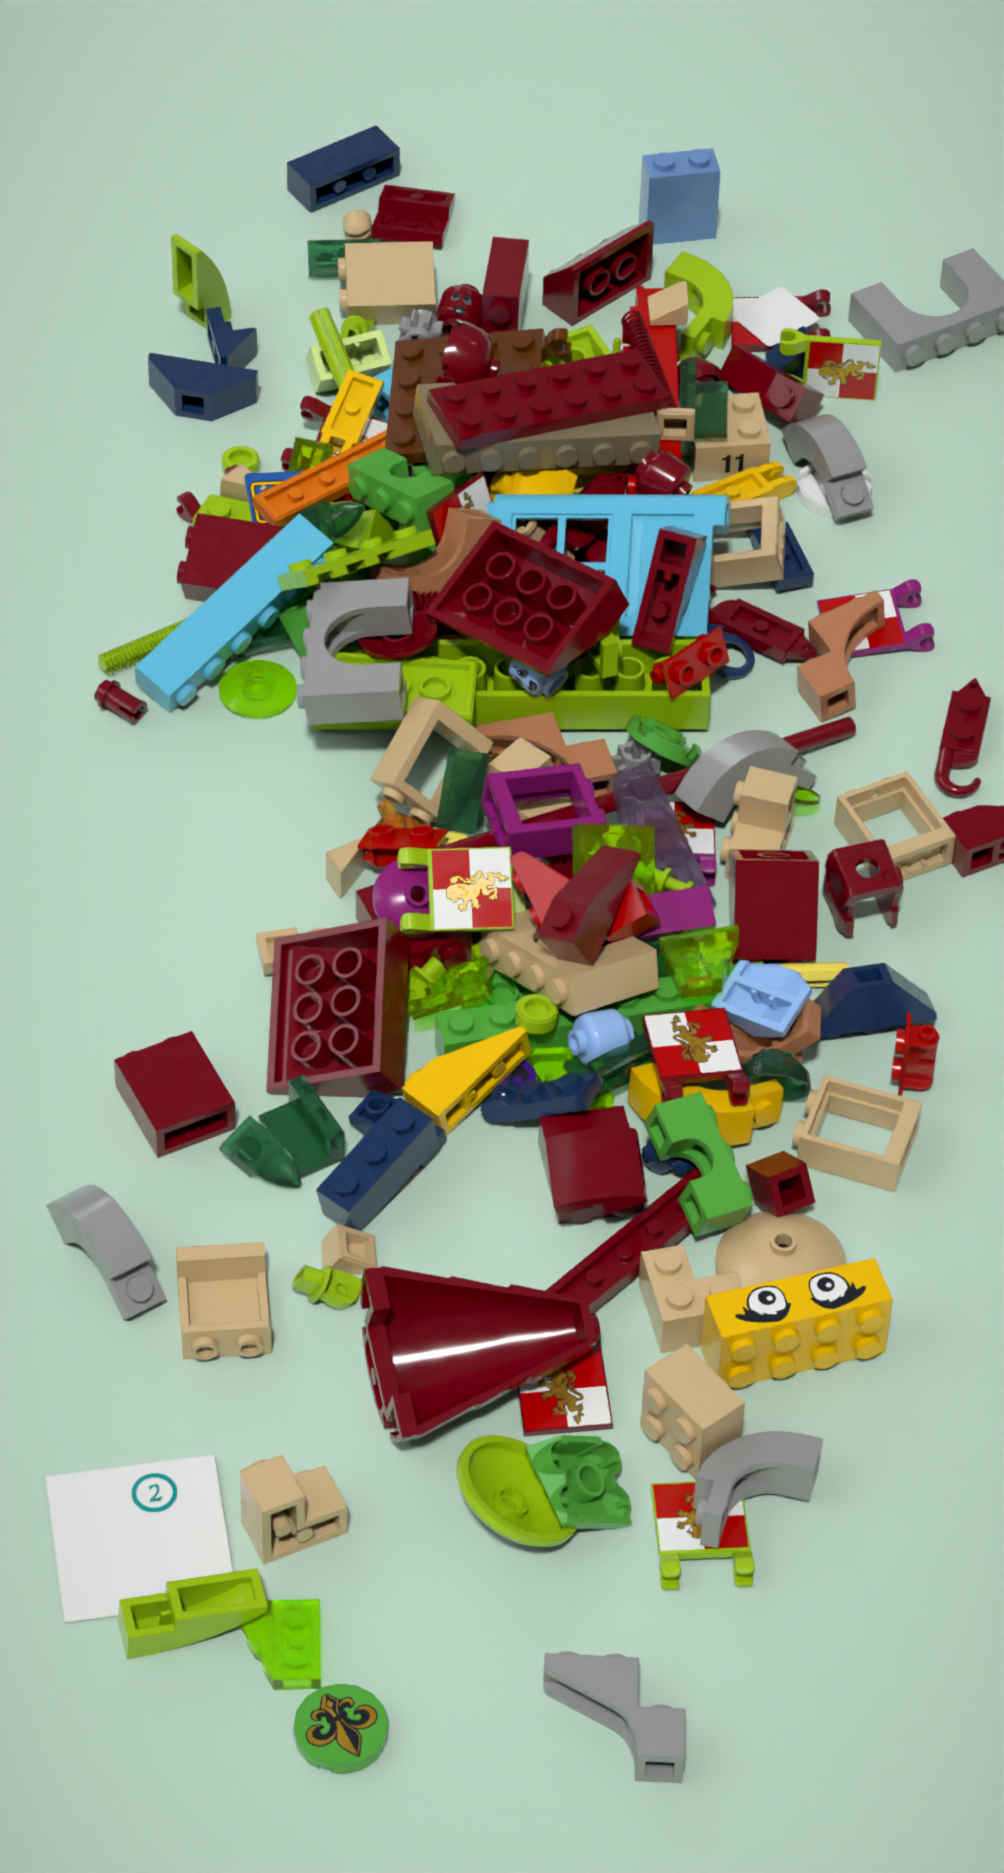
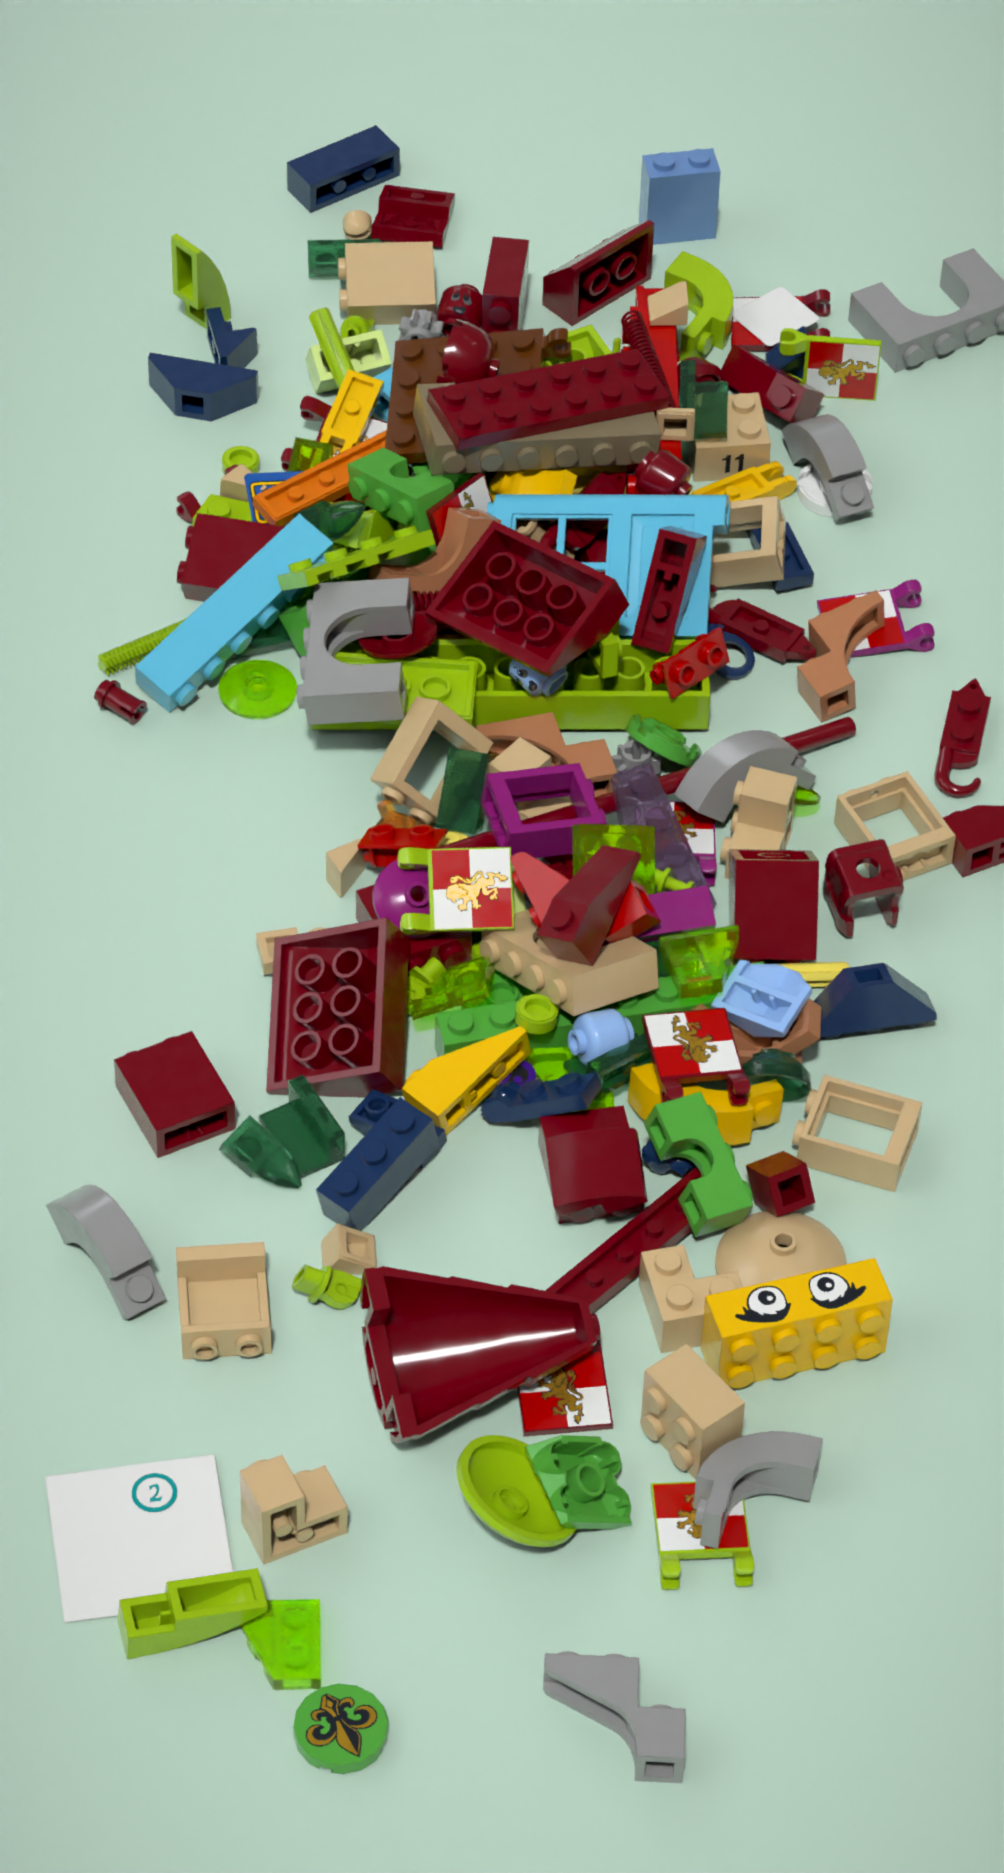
red hinge [891,1013,940,1096] -> none

